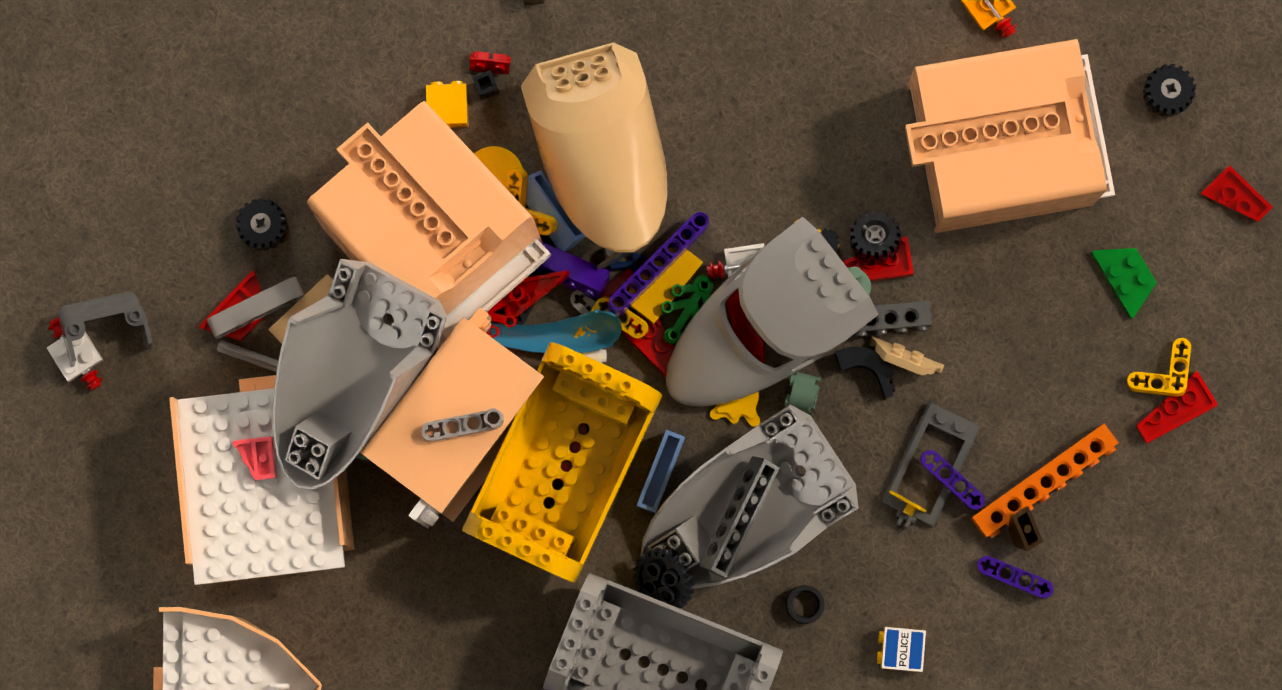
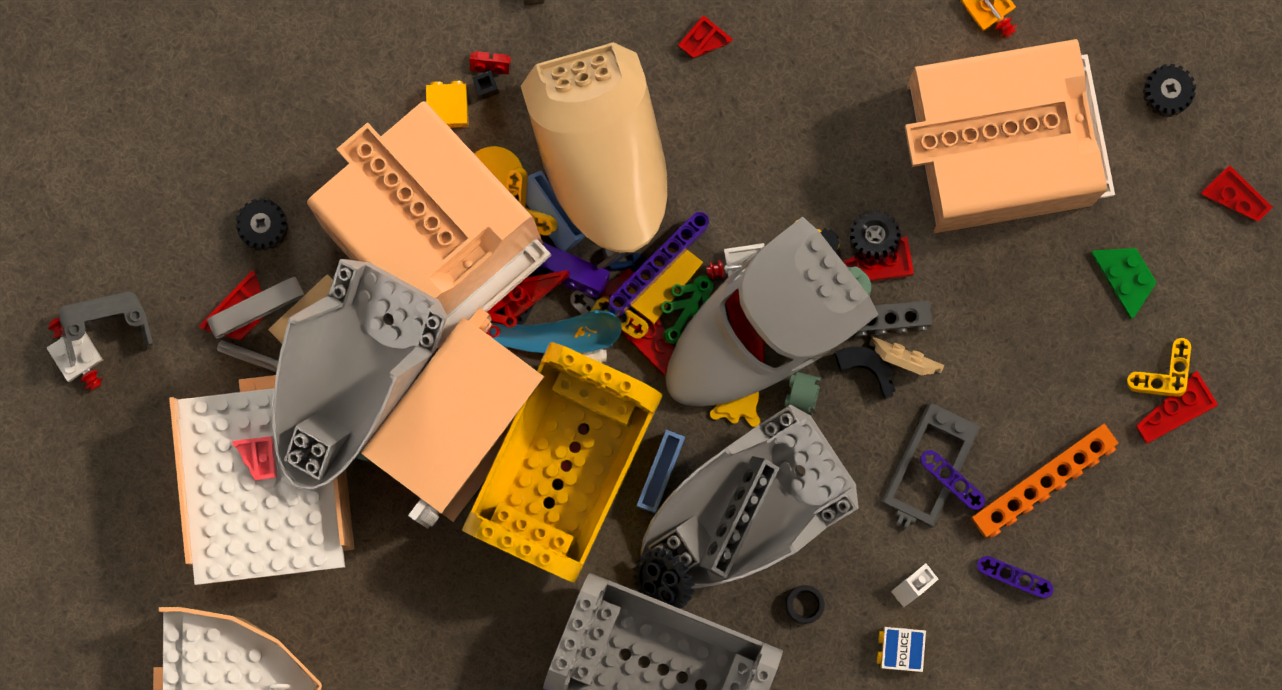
light grey beam [421,408,504,442] -> none
yellow piece [889,490,927,517] -> none
dark brown slope [1008,506,1043,552] -> none
none -> red wing [678,15,733,59]
none -> white slope [891,564,938,607]

